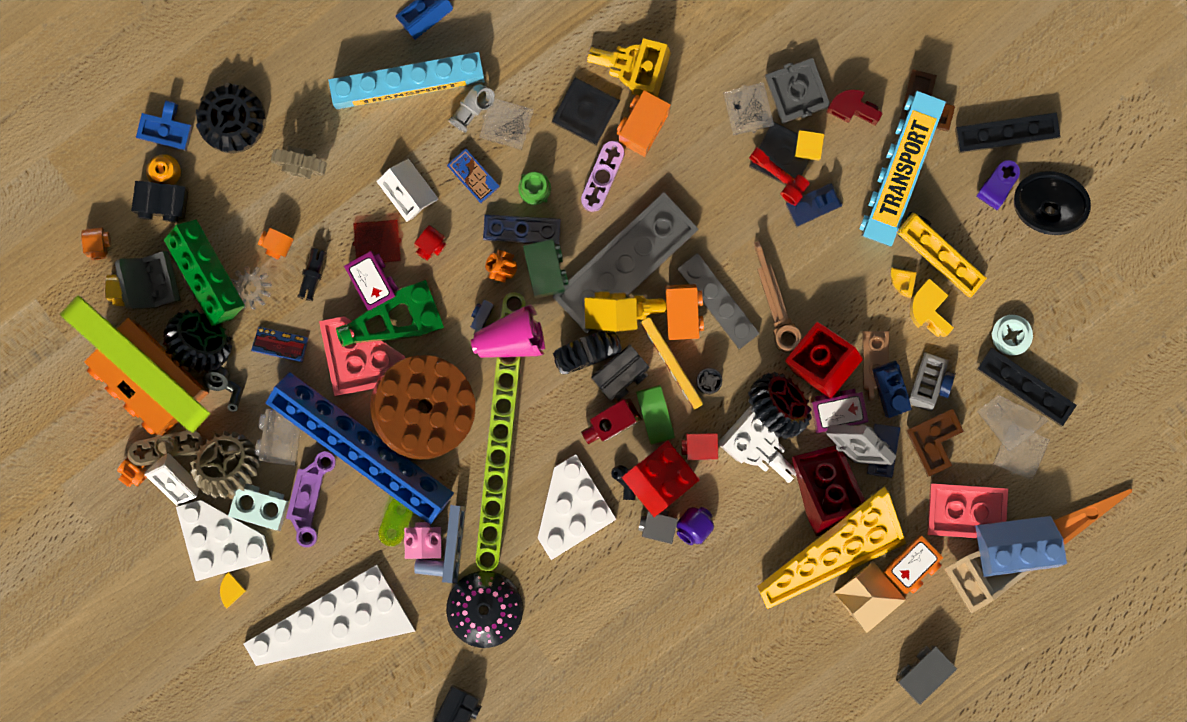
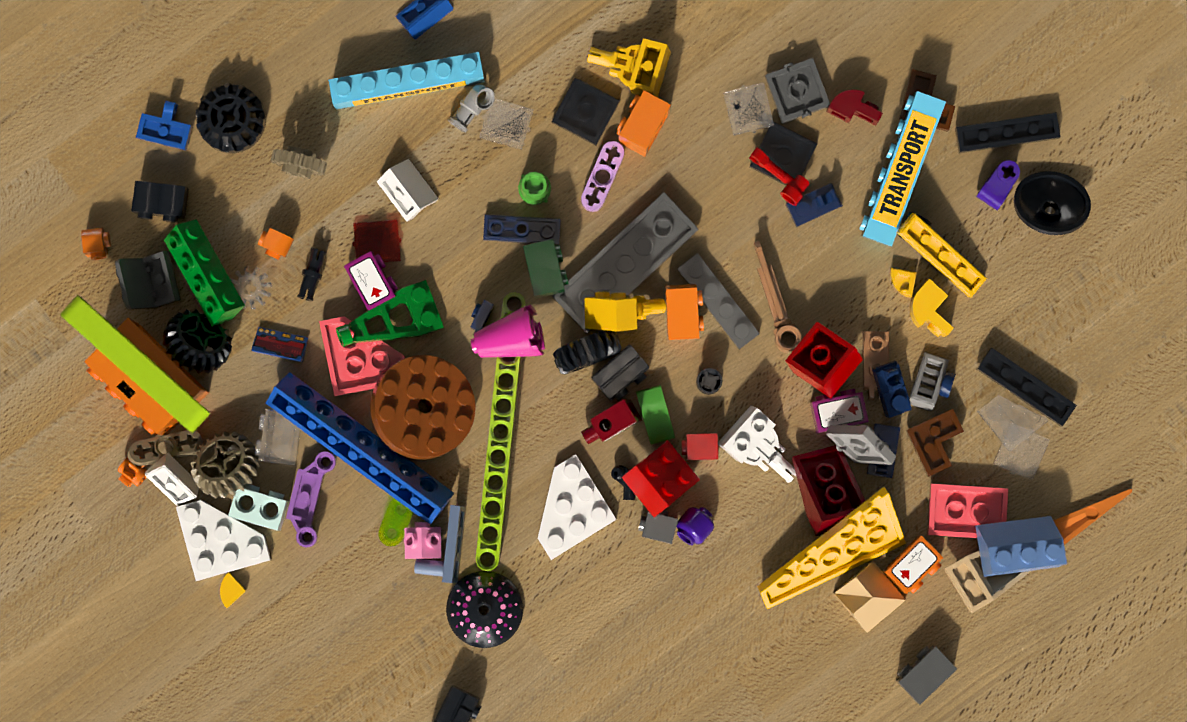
yellow plate [105,275,125,306] -> none
light orange cone [146,154,181,185] -> none
pearl dark grey plate [203,366,243,412] -> none
white wing [244,565,416,666] -> none
red plate [414,225,447,261] -> none
tile [447,149,500,204] -> none
orange gear [485,249,517,283] -> none
yellow tile [641,317,703,410] -> none
black gear [748,371,812,439] -> none
yellow tile [795,130,824,161] -> none
light aqua gear [991,315,1033,356] -> none

